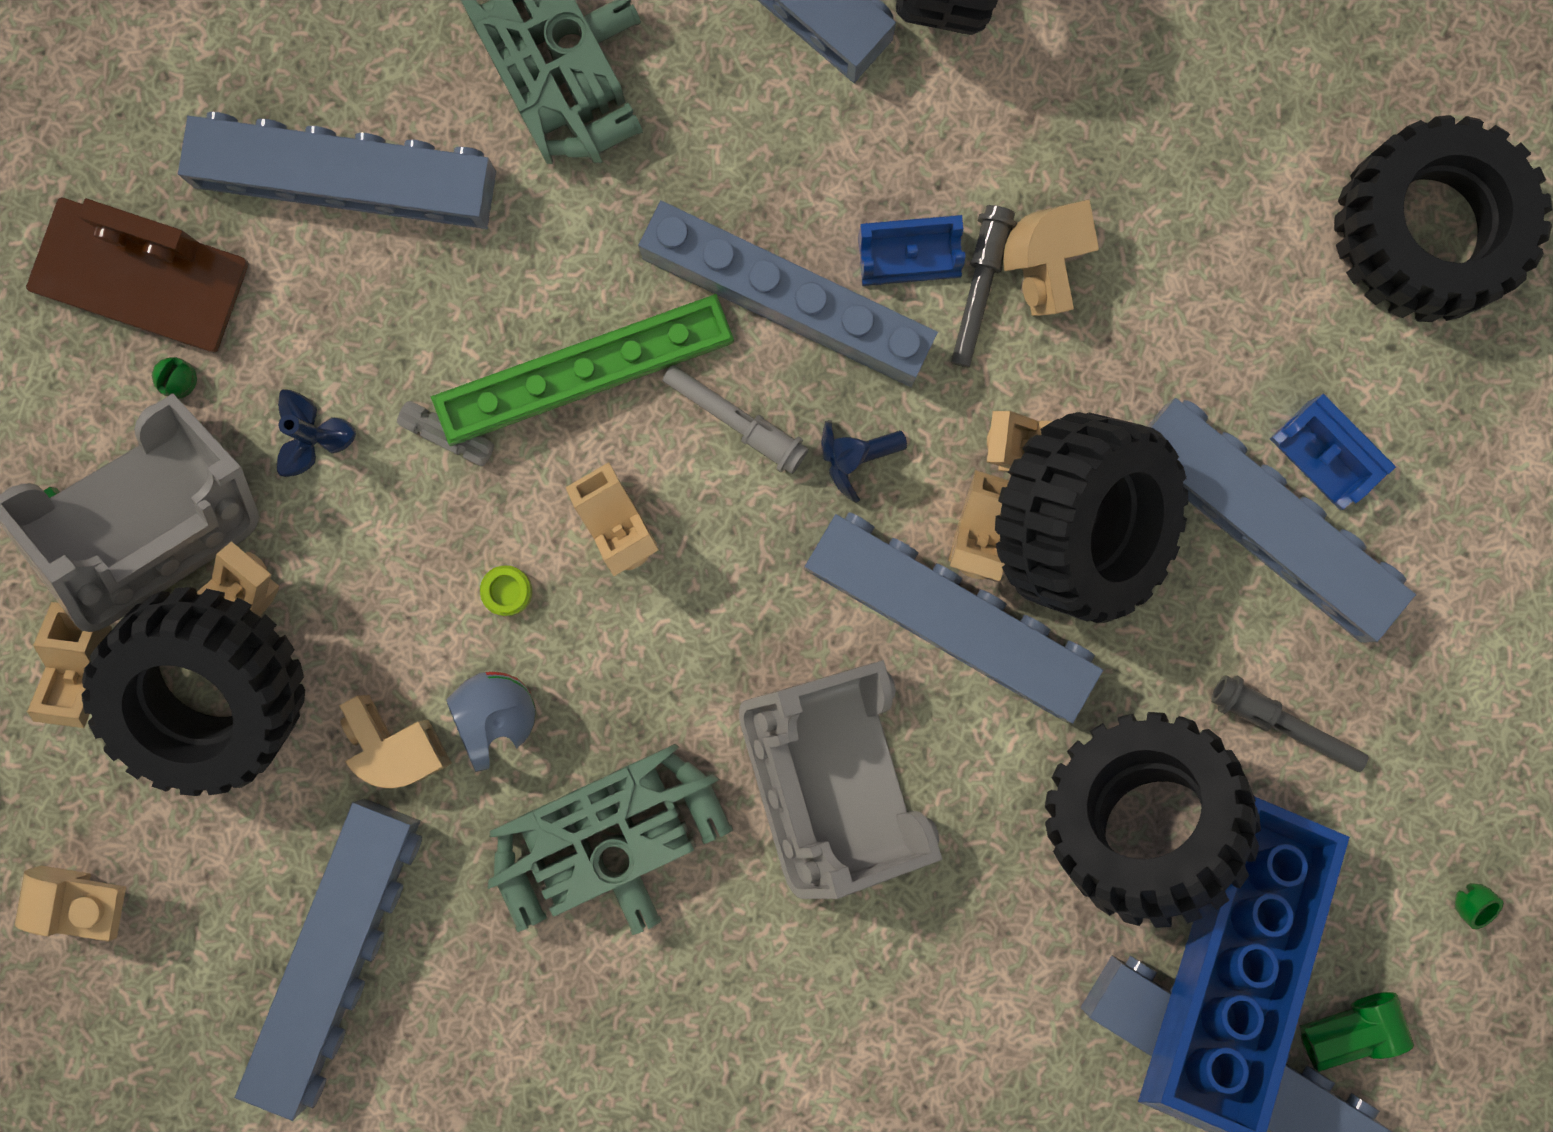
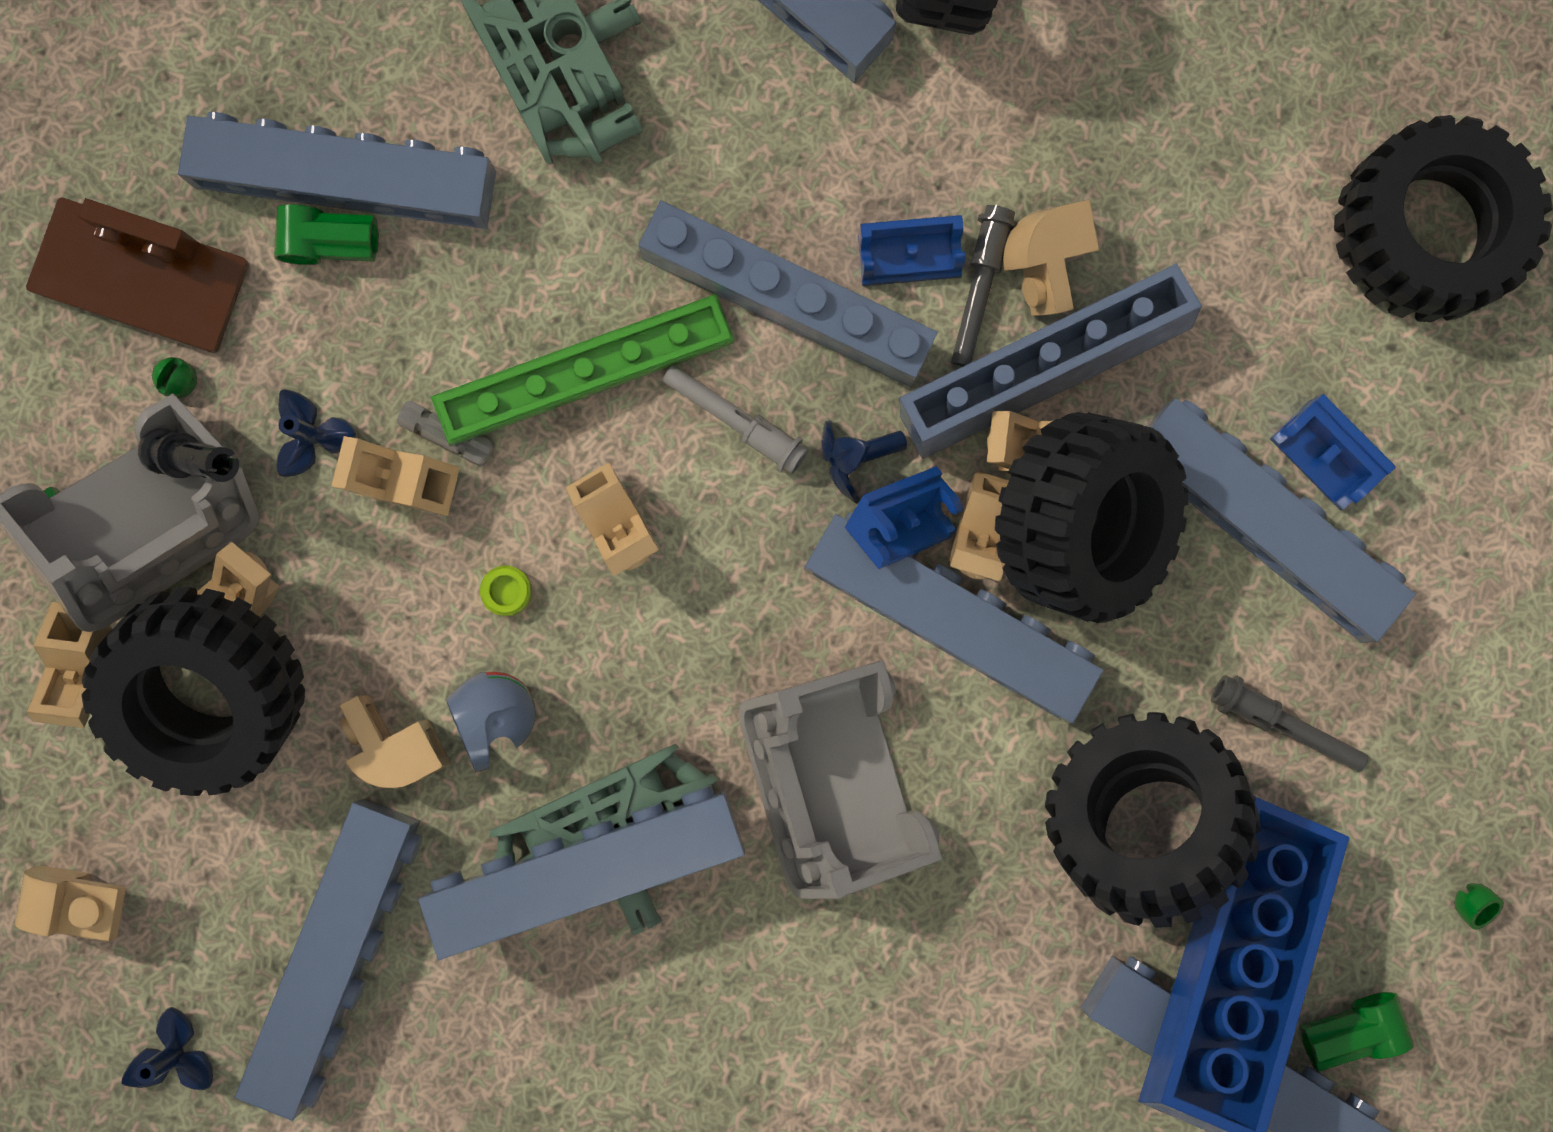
none -> dark blue plant [121,1007,213,1090]
none -> black pin [138,428,239,482]
none -> green piece [274,204,379,265]
none -> tan brick [331,436,460,516]
none -> sand blue brick [418,786,745,961]
none -> blue hinge [845,466,963,569]
none -> sand blue brick [899,263,1202,459]

